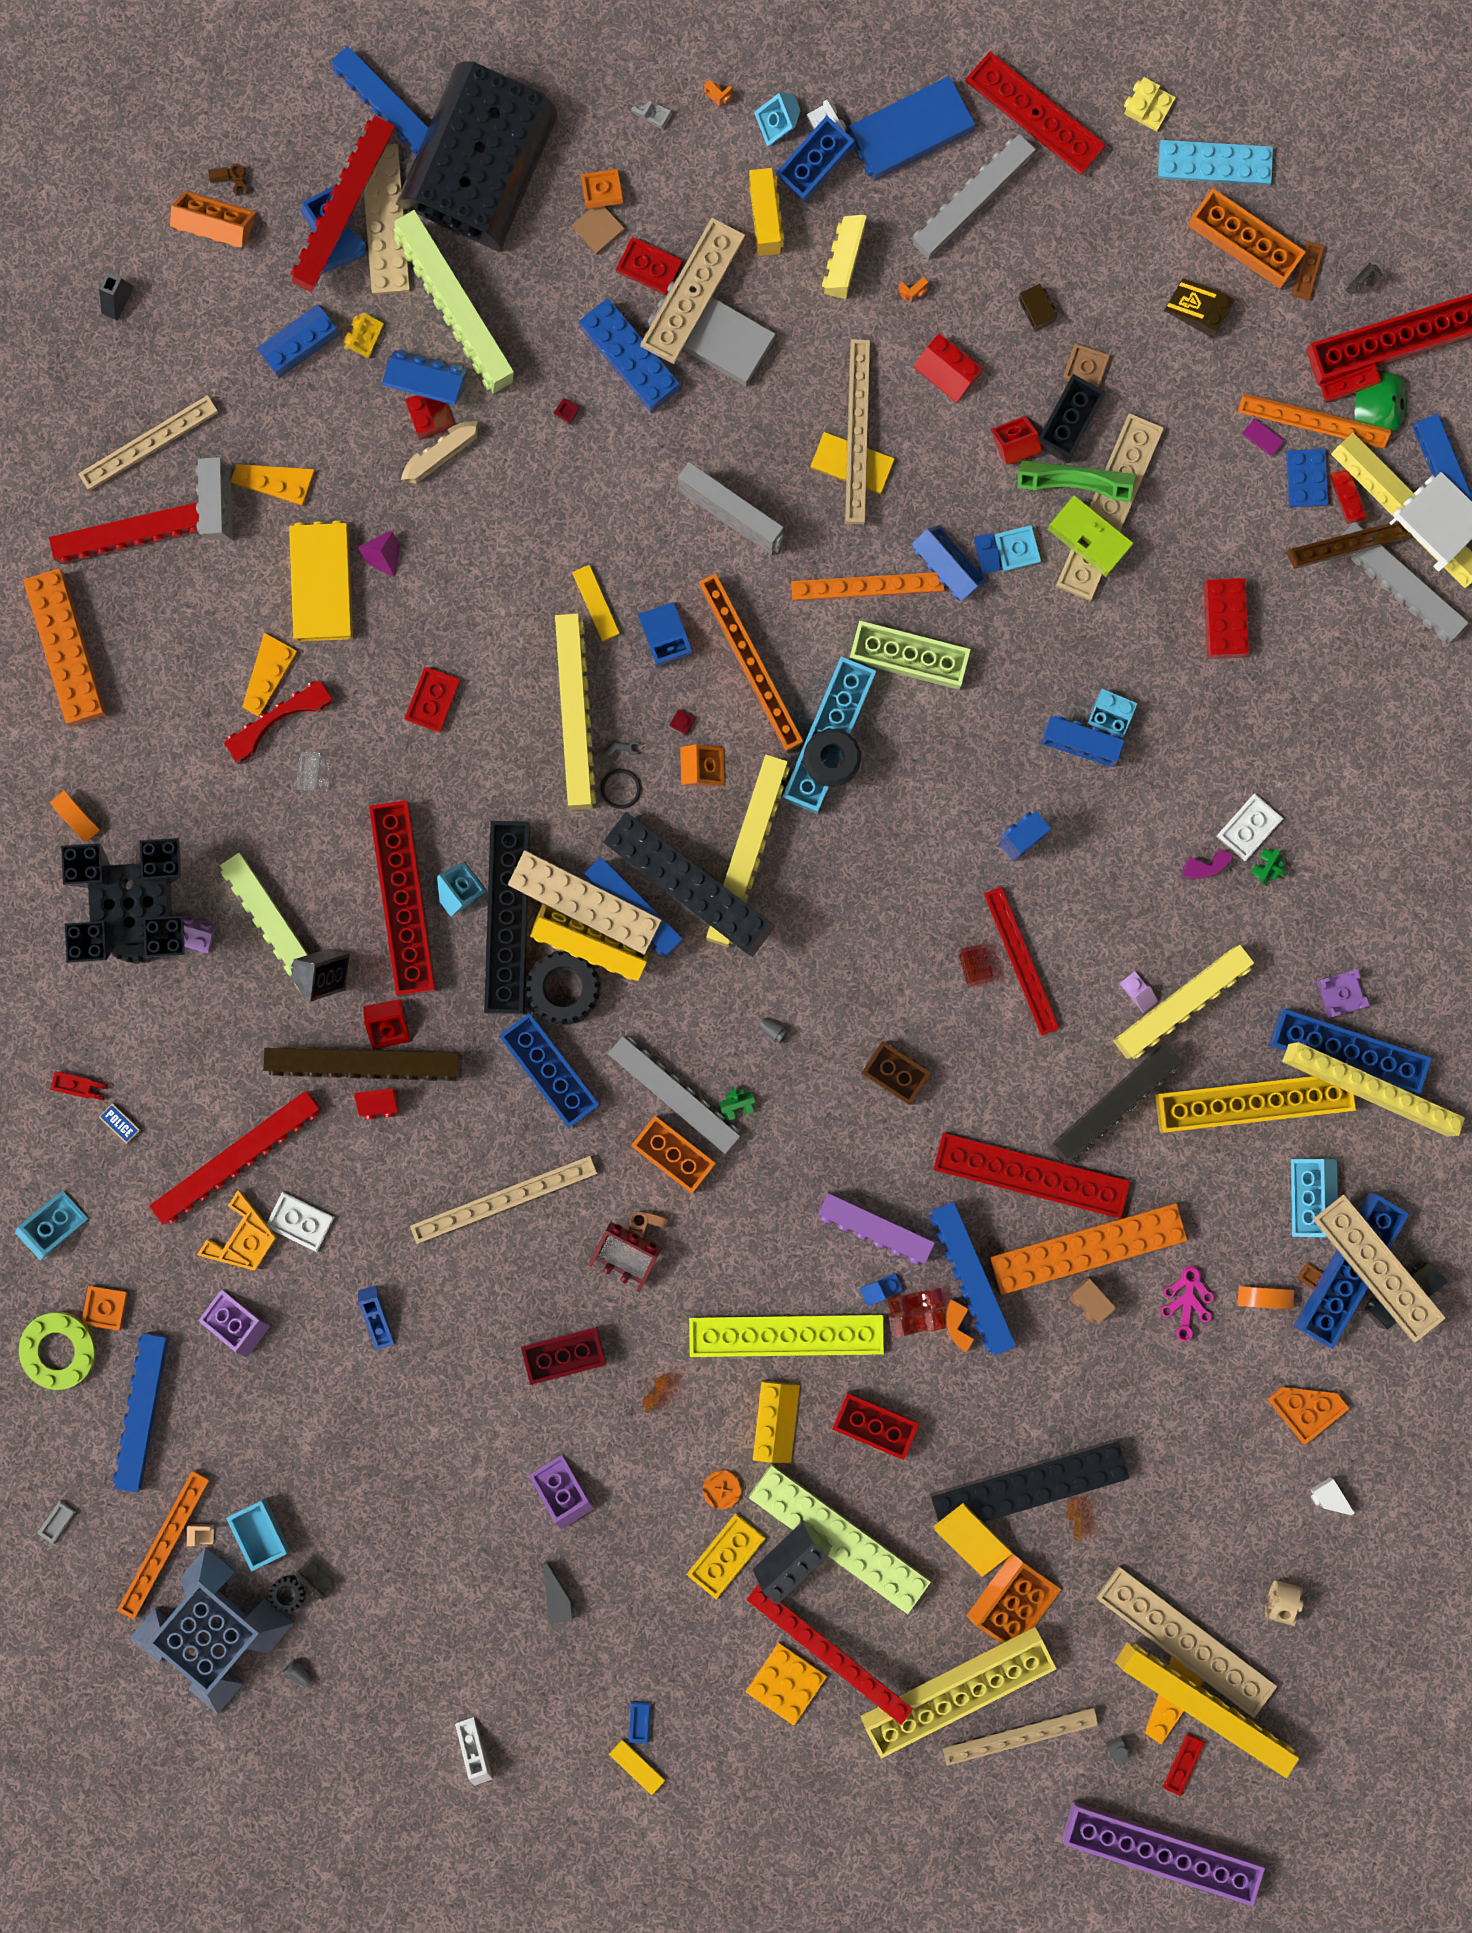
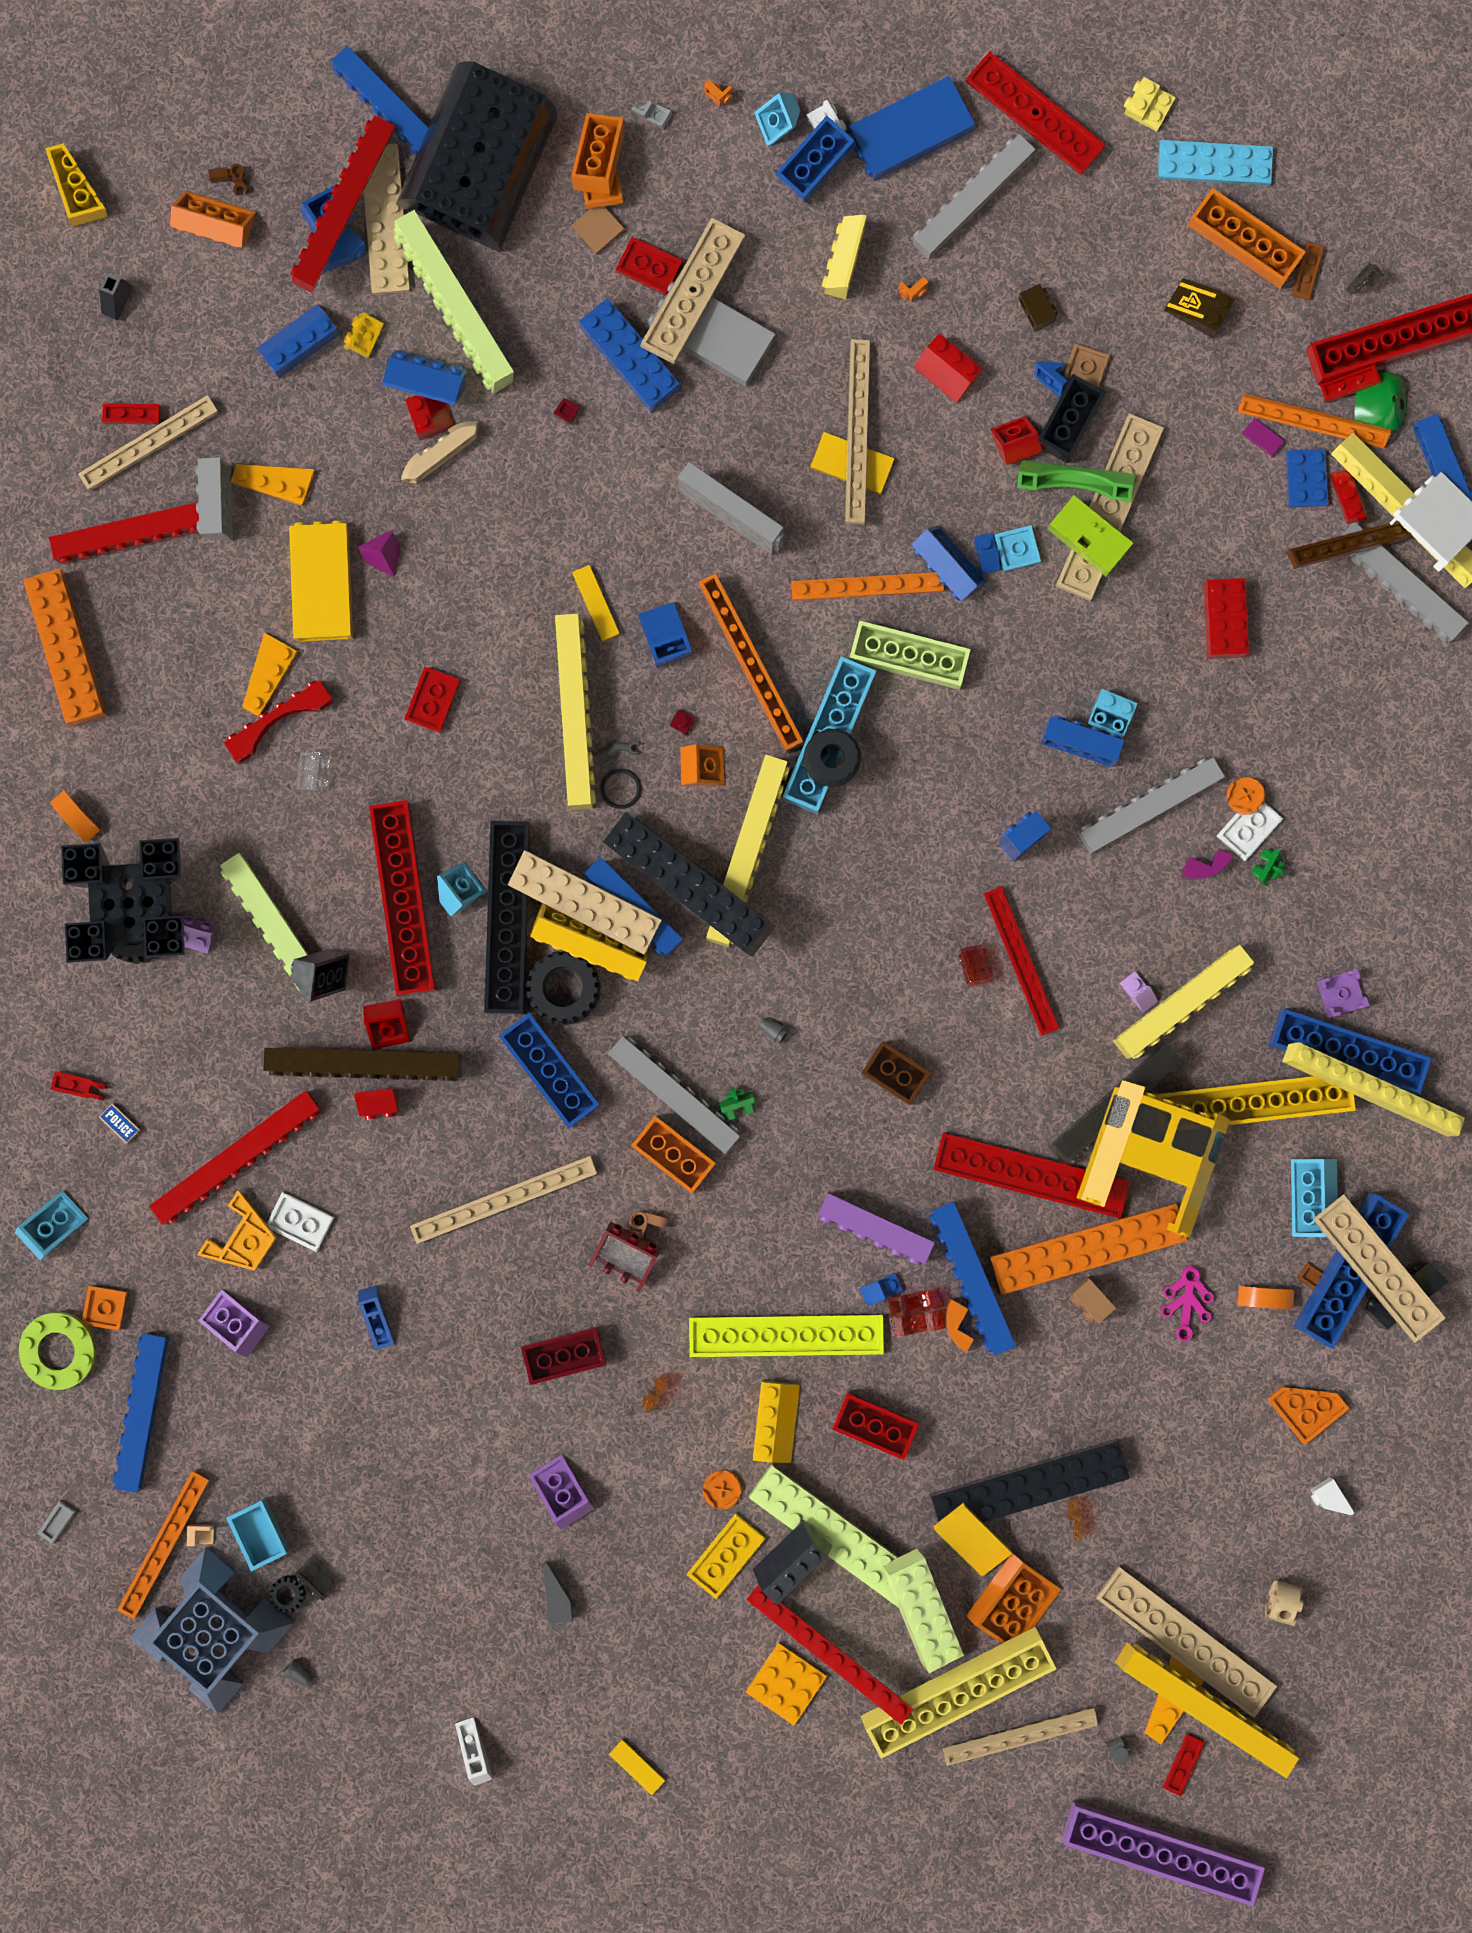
blue tile [629,1701,650,1743] -> none
yellow brick [749,168,784,256] -> none
none -> yellow wedge [45,143,108,227]
none -> red plate [102,403,161,425]
none -> orange brick [571,113,625,195]
none -> yellowish green brick [882,1549,964,1673]
none -> blue slope [1034,361,1068,397]
none -> yellow piece [1077,1080,1230,1238]
none -> light grey brick [1079,757,1225,854]
none -> orange tile [1226,777,1265,815]

